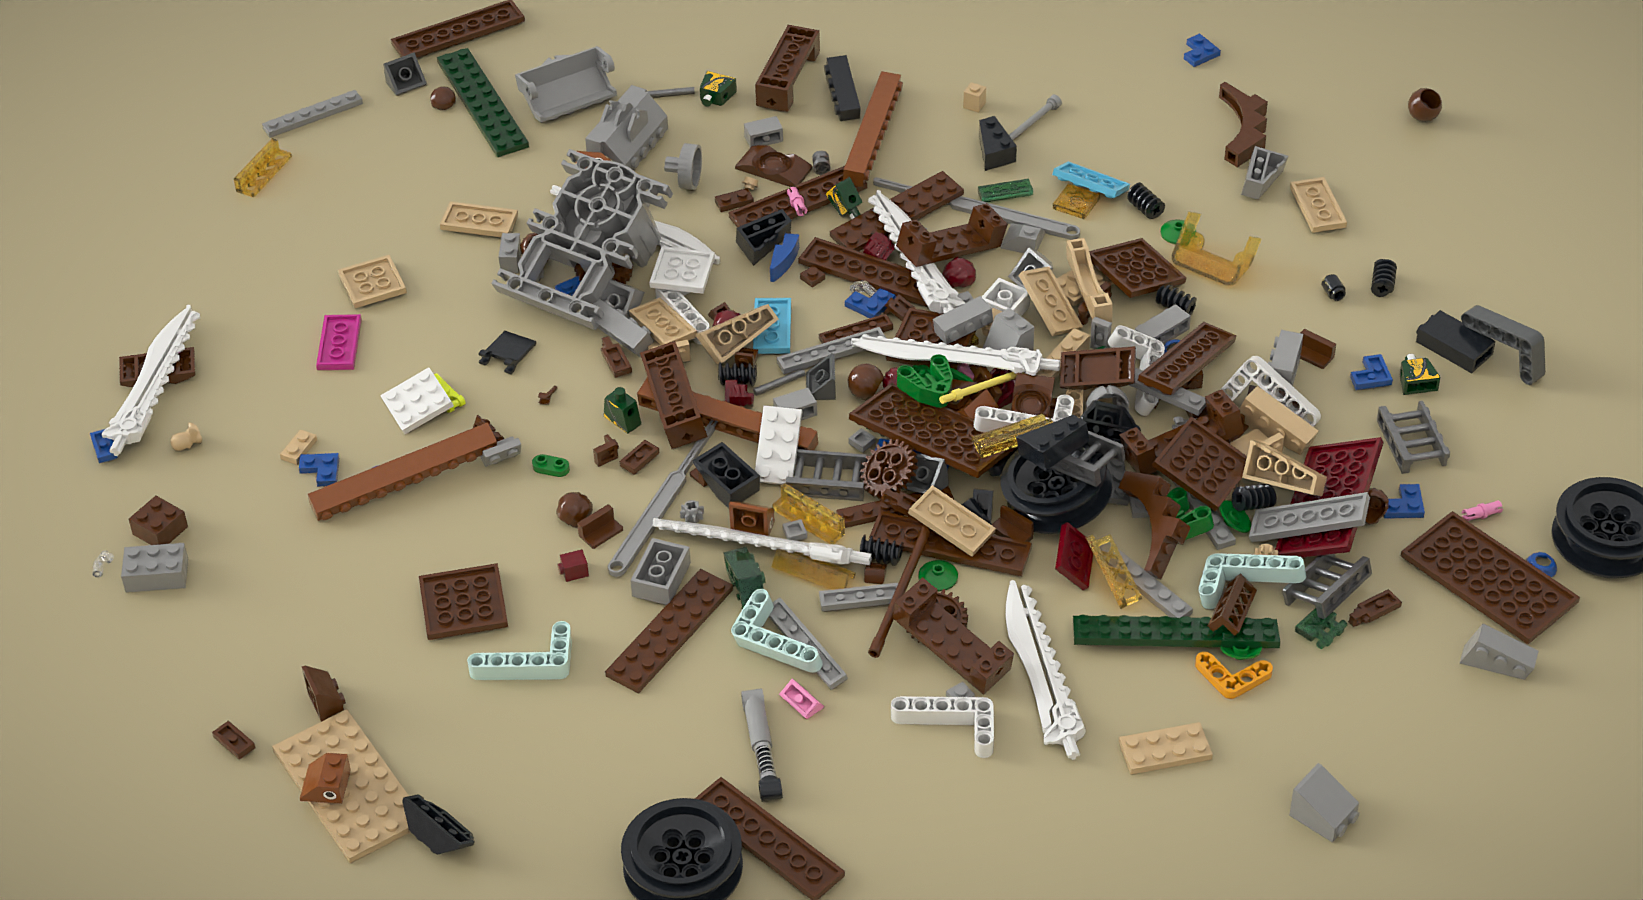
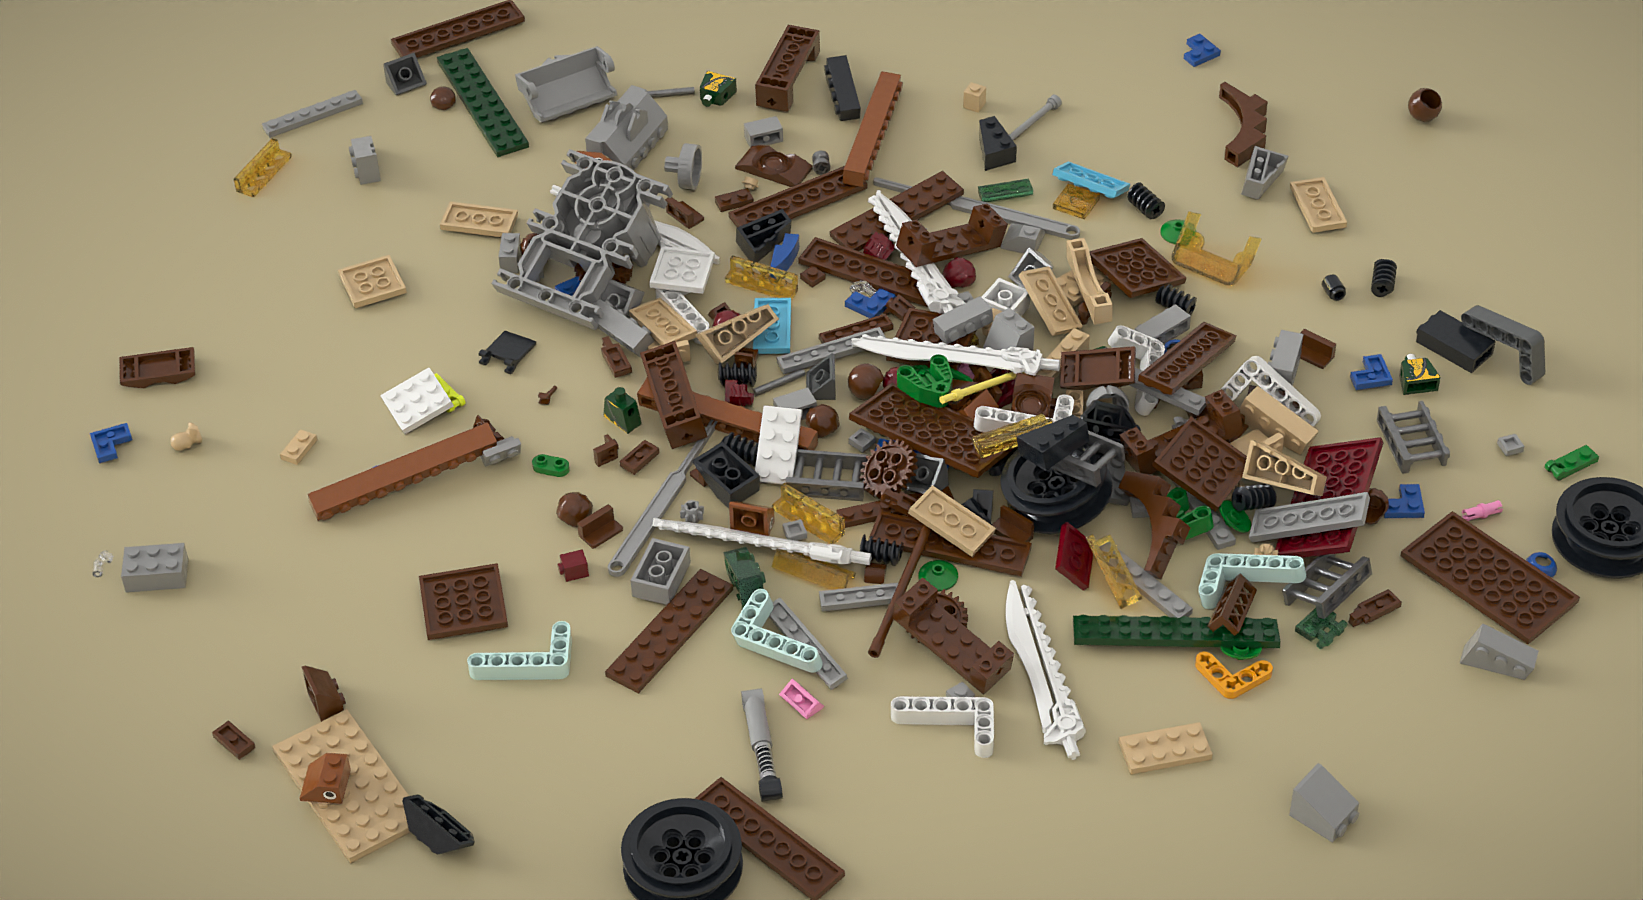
white piece [102,305,200,456] -> none
reddish brown brick [128,495,188,545] -> none
blue plate [299,453,340,487] -> none
dark pink tile [316,314,362,370] -> none
bright pink pin [787,187,808,216] -> none
dark green torso [825,177,862,219] -> none
light grey plate [1090,317,1112,349] -> none
none -> light grey wedge [349,136,381,185]
none -> reddish brown panel [665,197,704,229]
none -> black piece [721,432,759,466]
none -> clear yellow fence [725,255,798,300]
none -> reddish brown hair [806,404,840,438]
none -> light grey plate [1497,434,1525,456]
none -> green plate [1544,445,1599,481]

